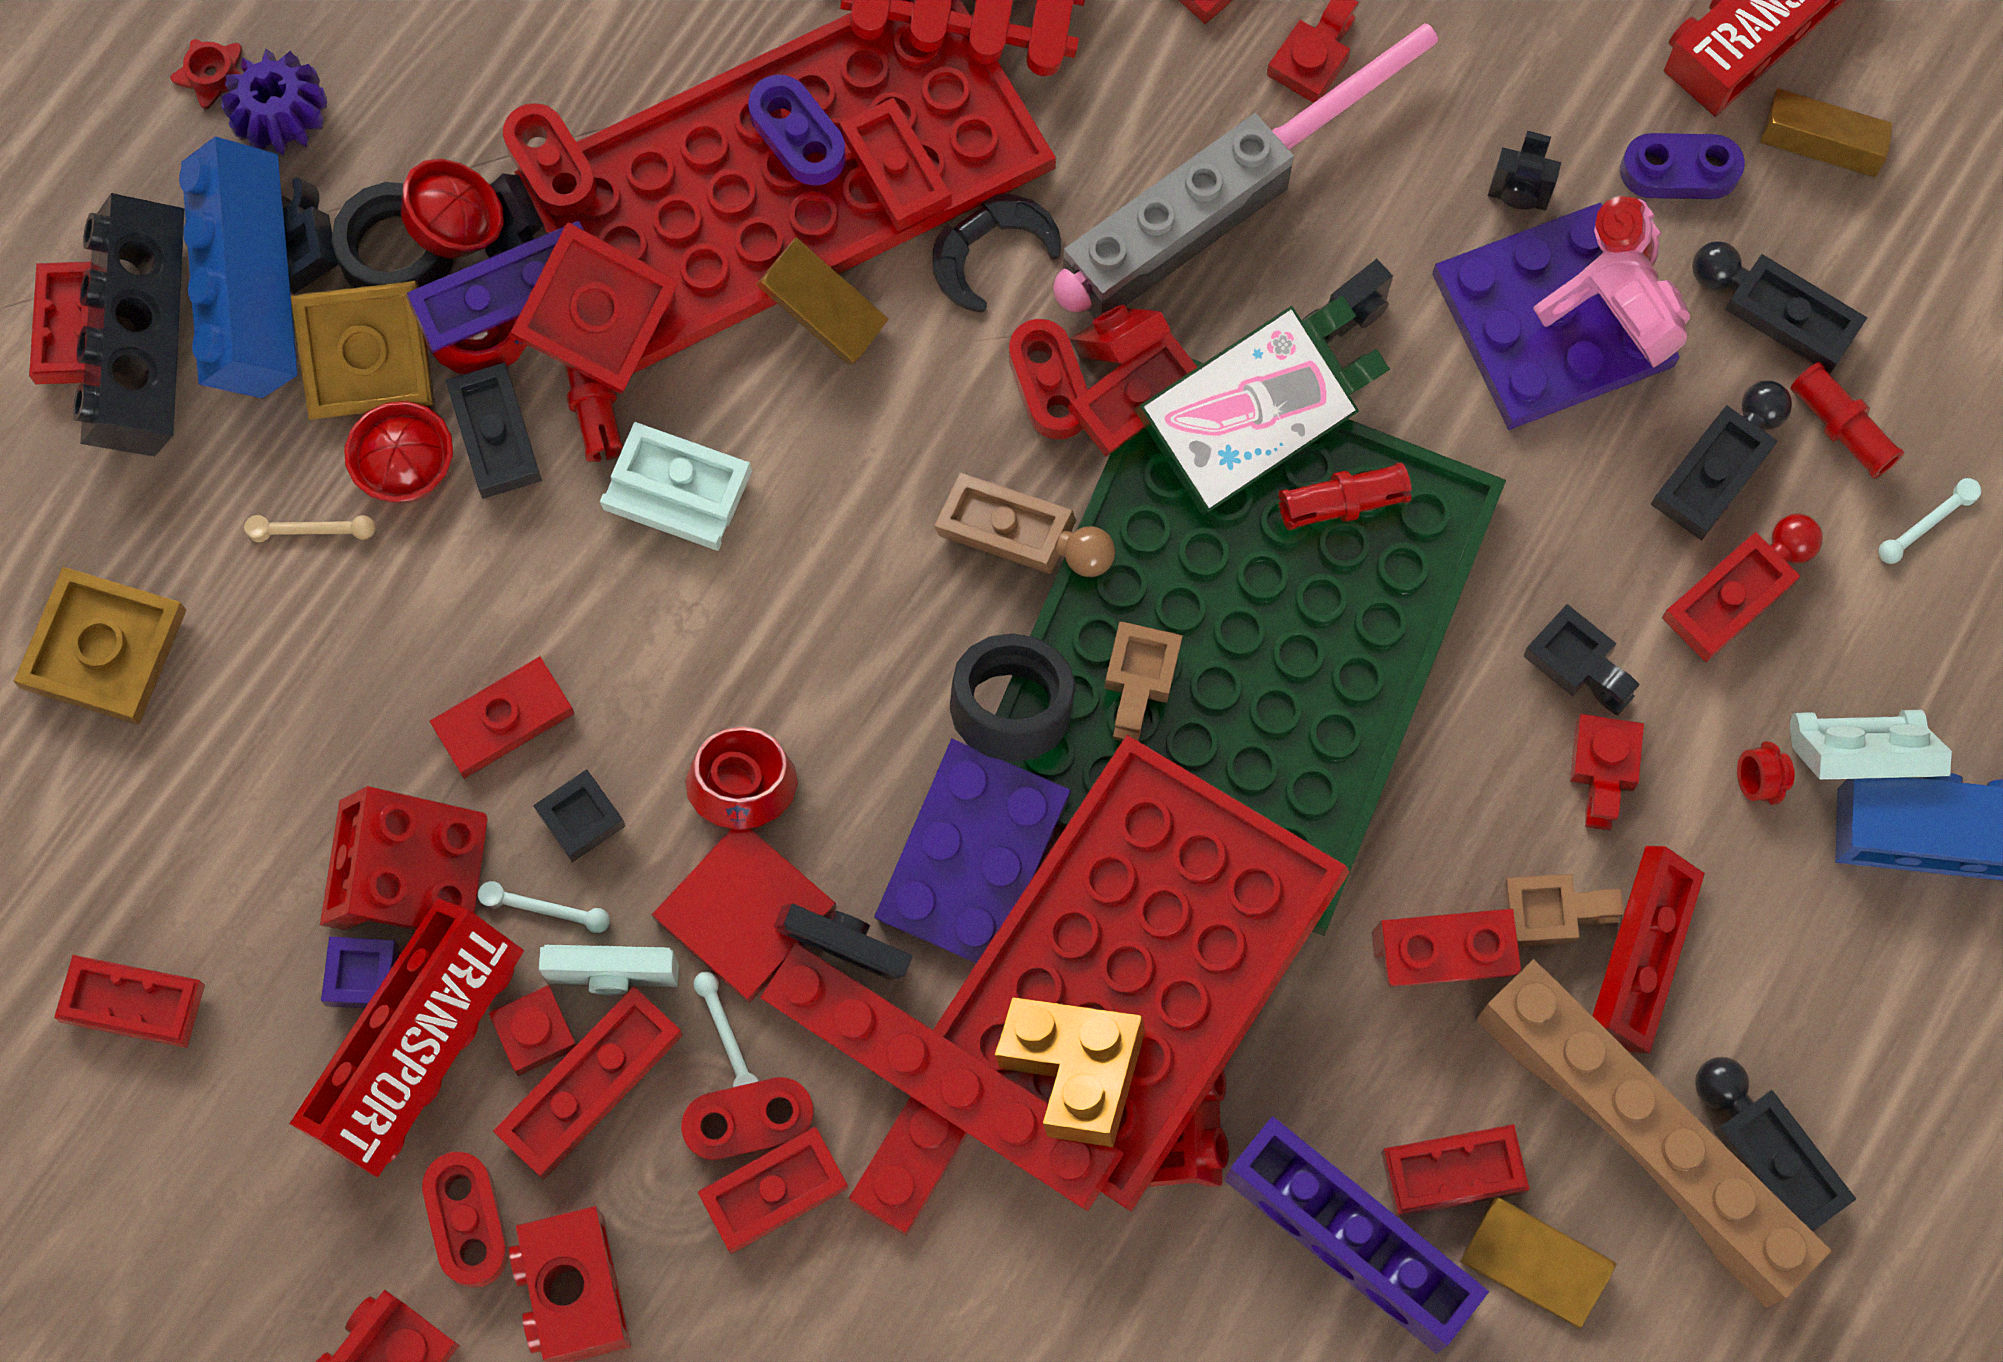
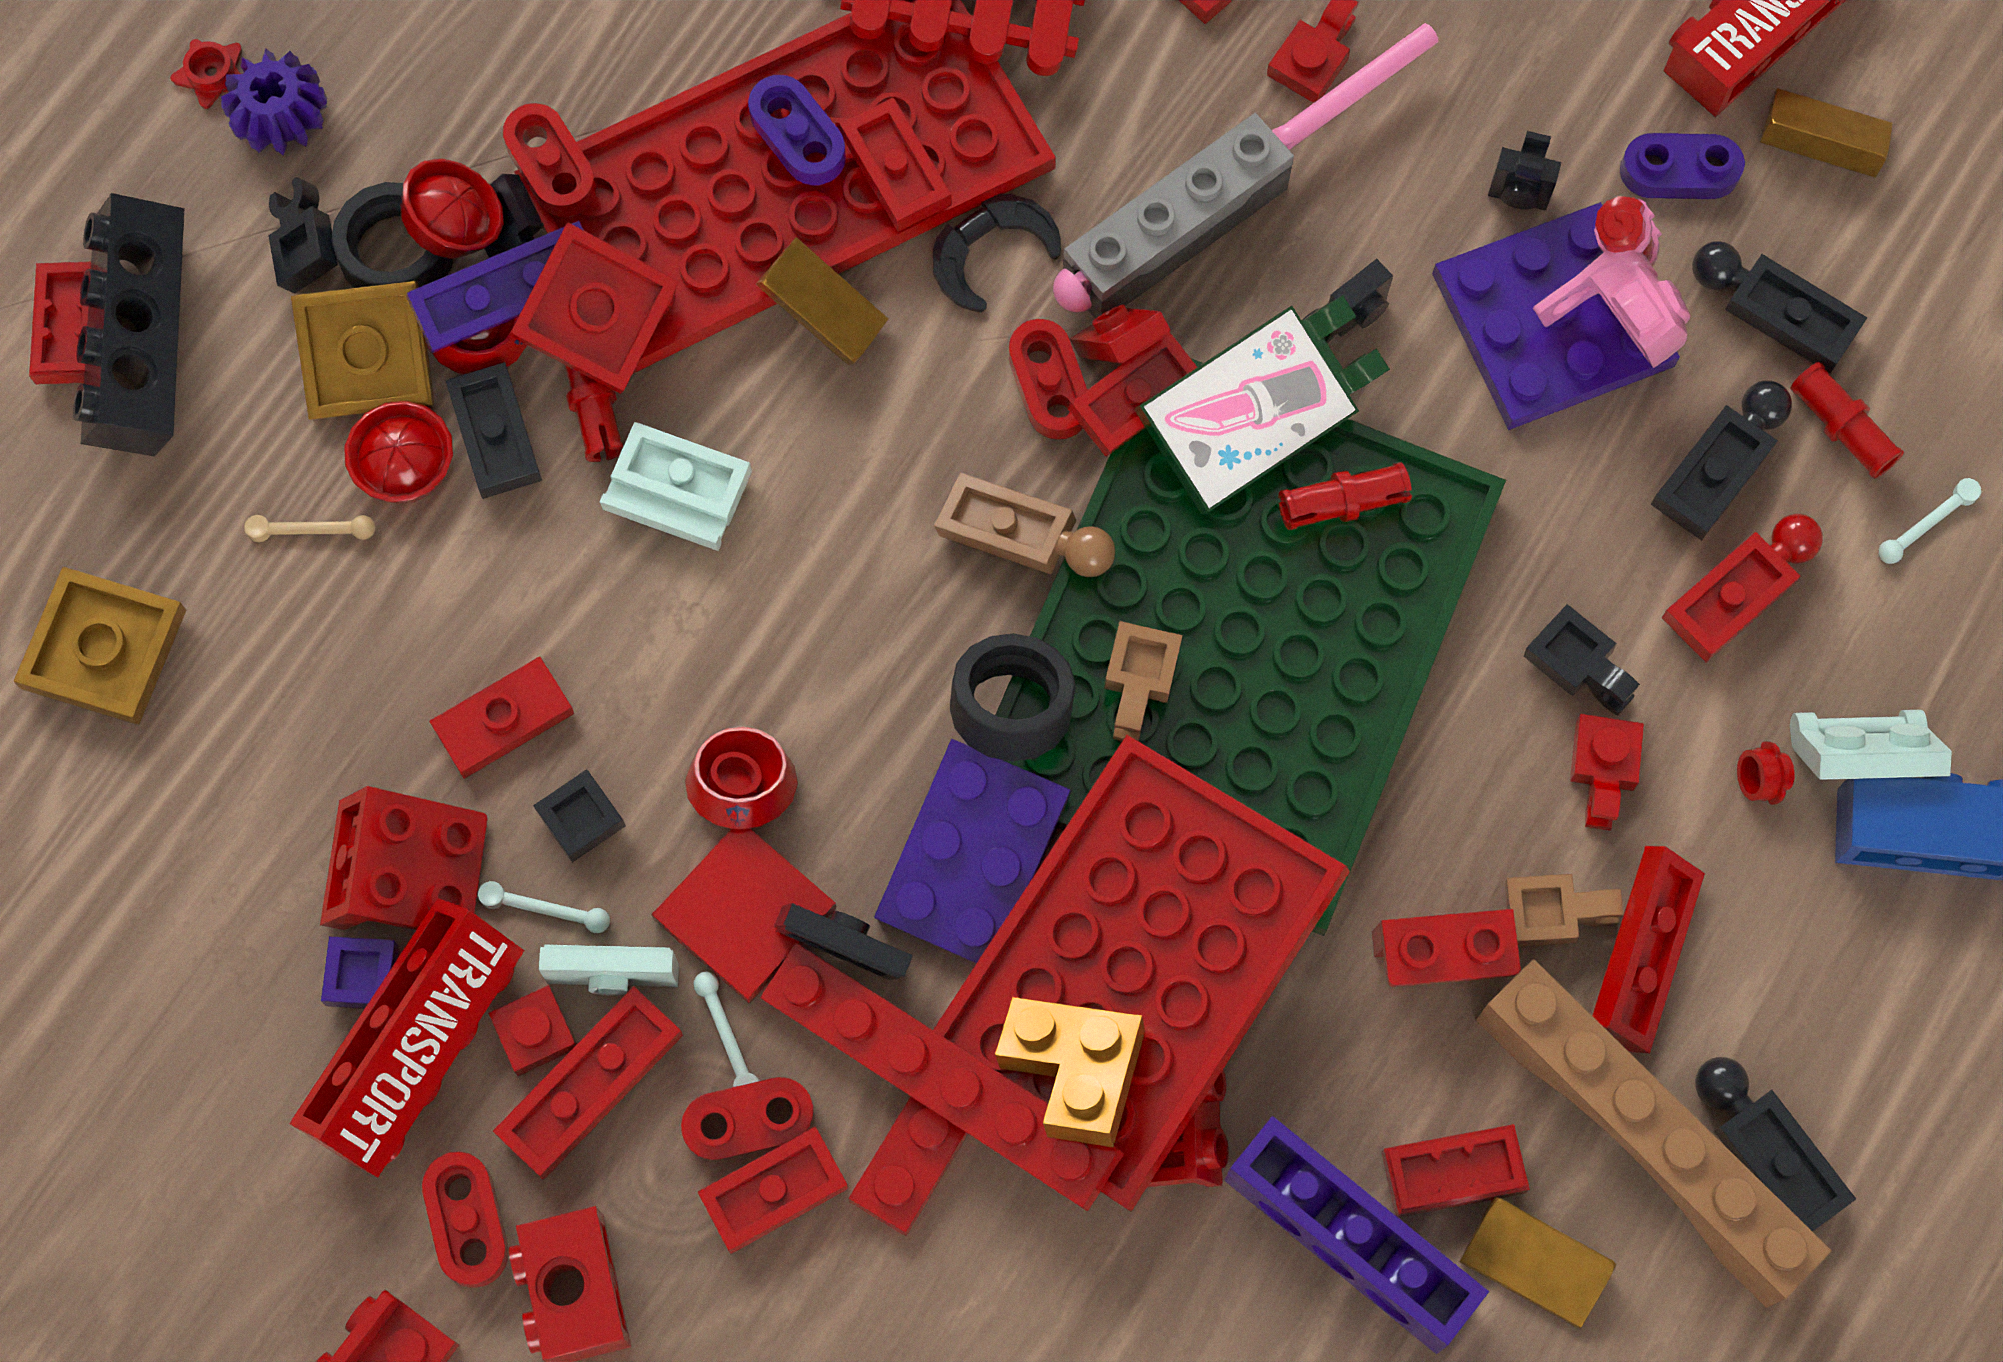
red plate [54,955,205,1048] -> none
blue brick [179,136,298,398] -> none

